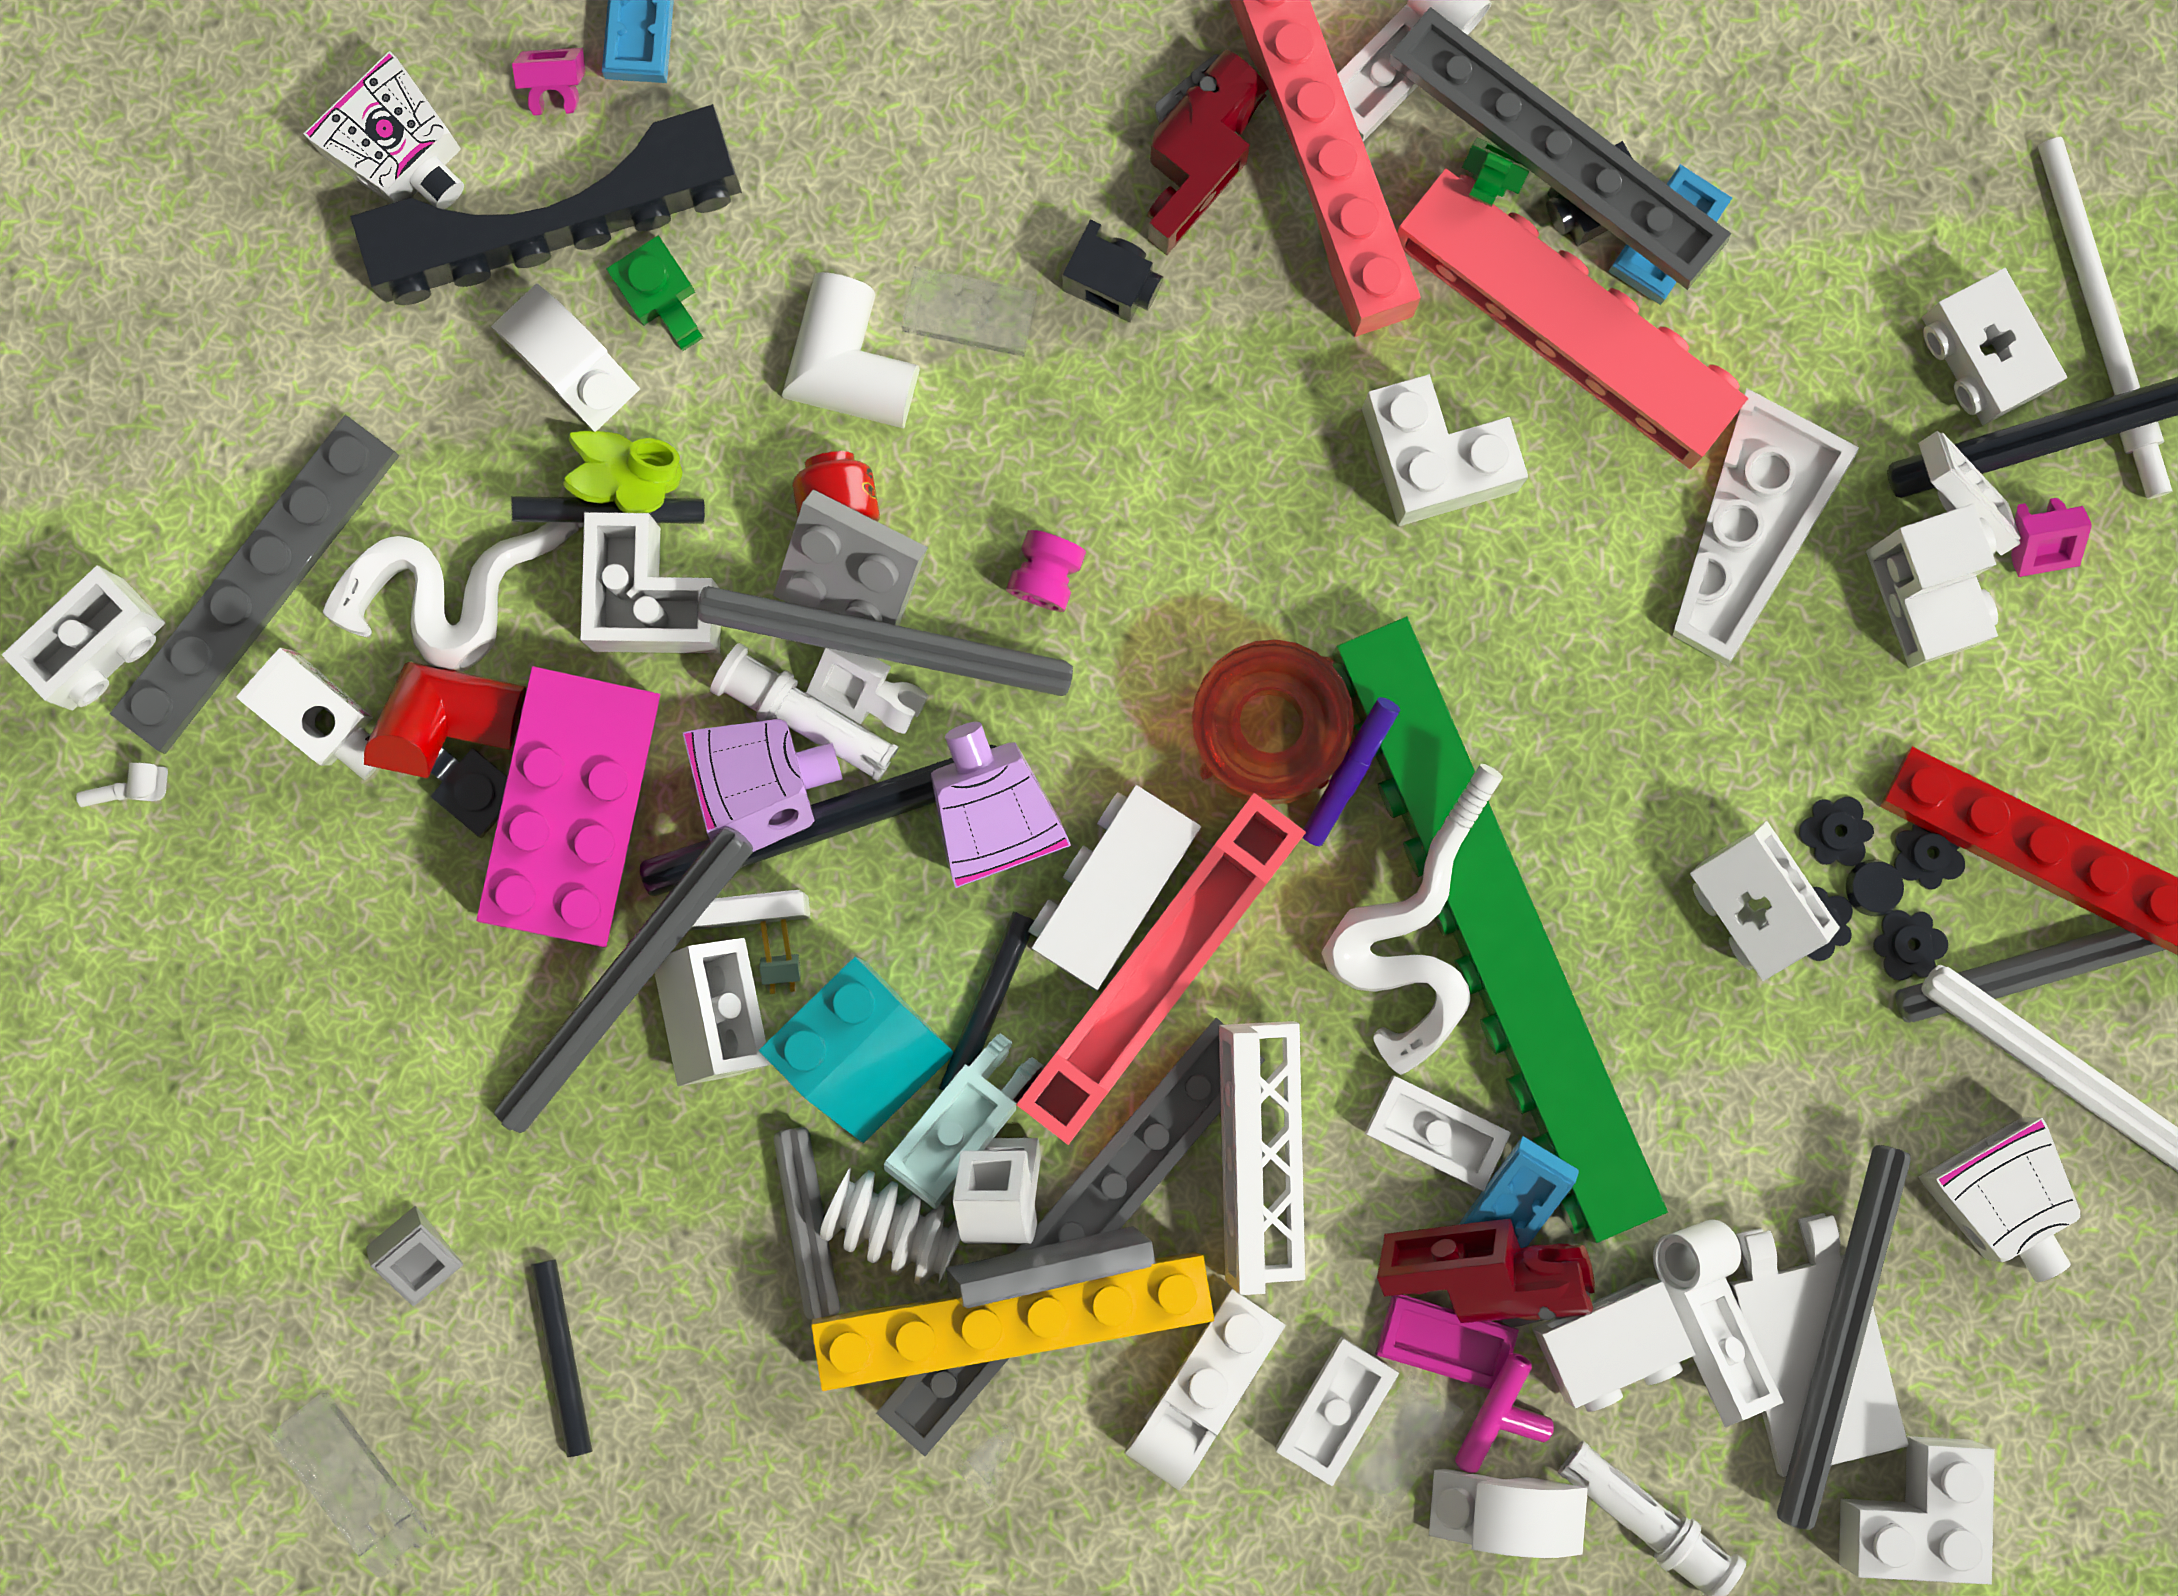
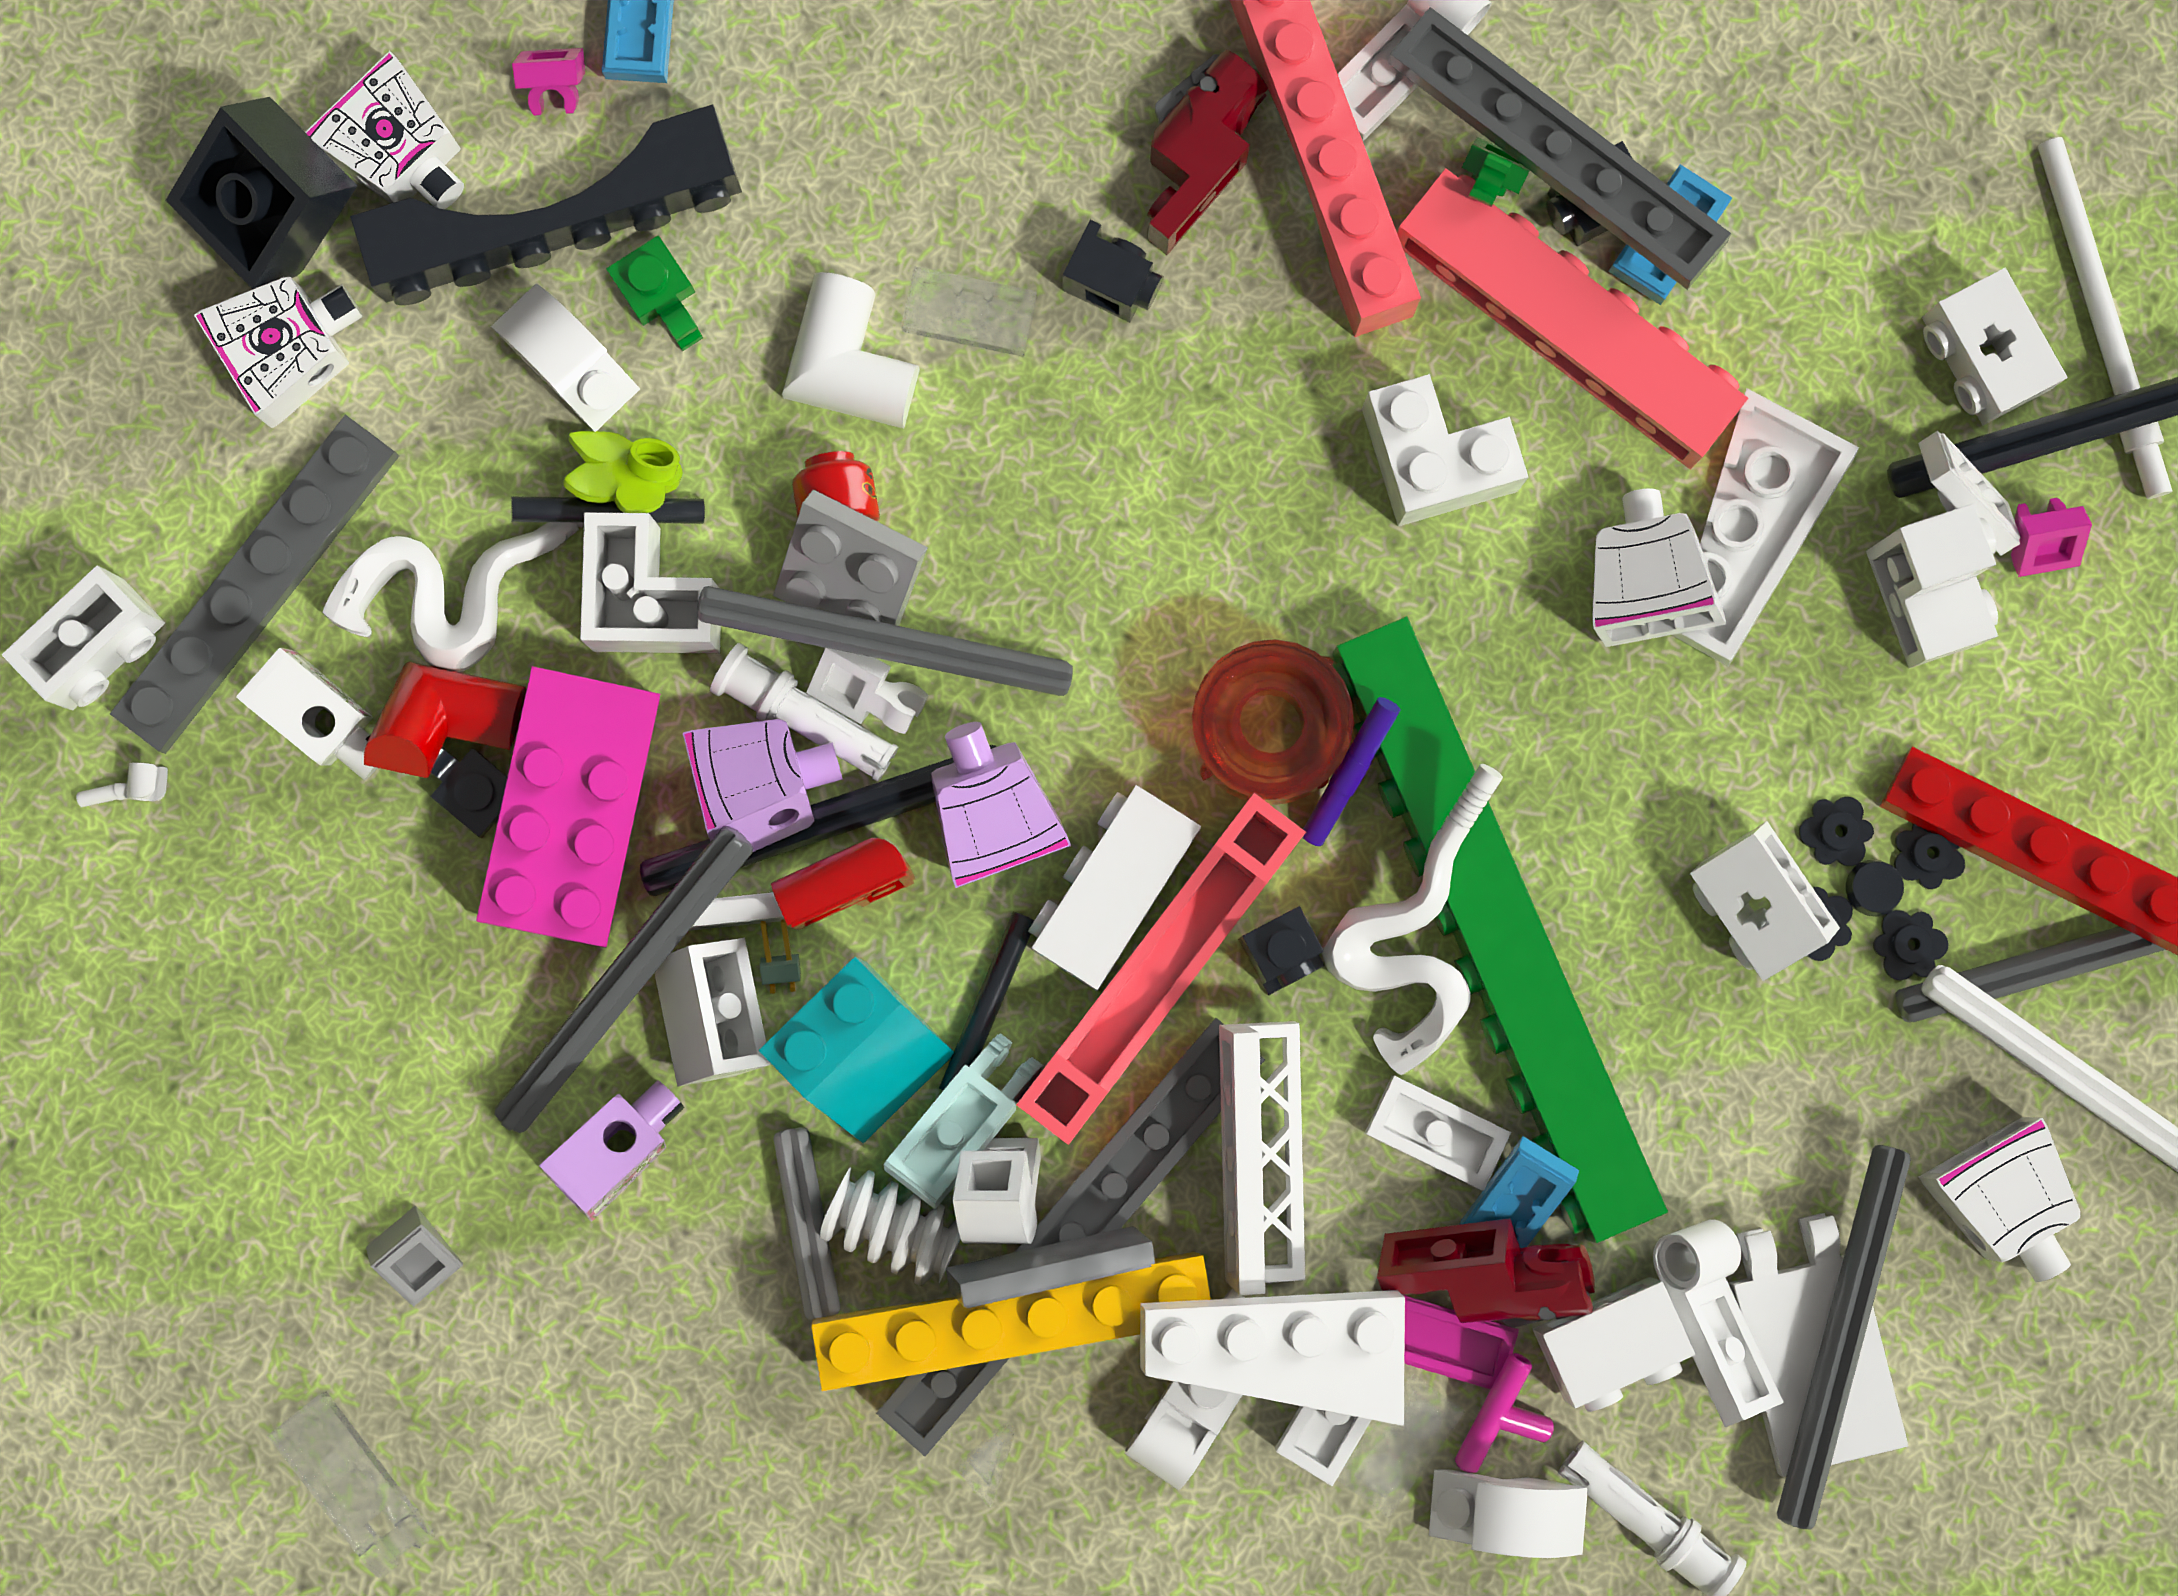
black bar [531,1259,593,1457] -> none
dark pink wheel [1006,530,1086,612] -> none
white brick [1839,1436,1995,1585] -> none
none -> black brick [165,97,358,290]
none -> white torso [194,277,363,428]
none -> lavender torso [539,1080,685,1222]
none -> red brick [771,838,916,930]
none -> white wing [1140,1290,1405,1426]
none -> black brick [1238,906,1325,996]
none -> white torso [1592,489,1726,647]

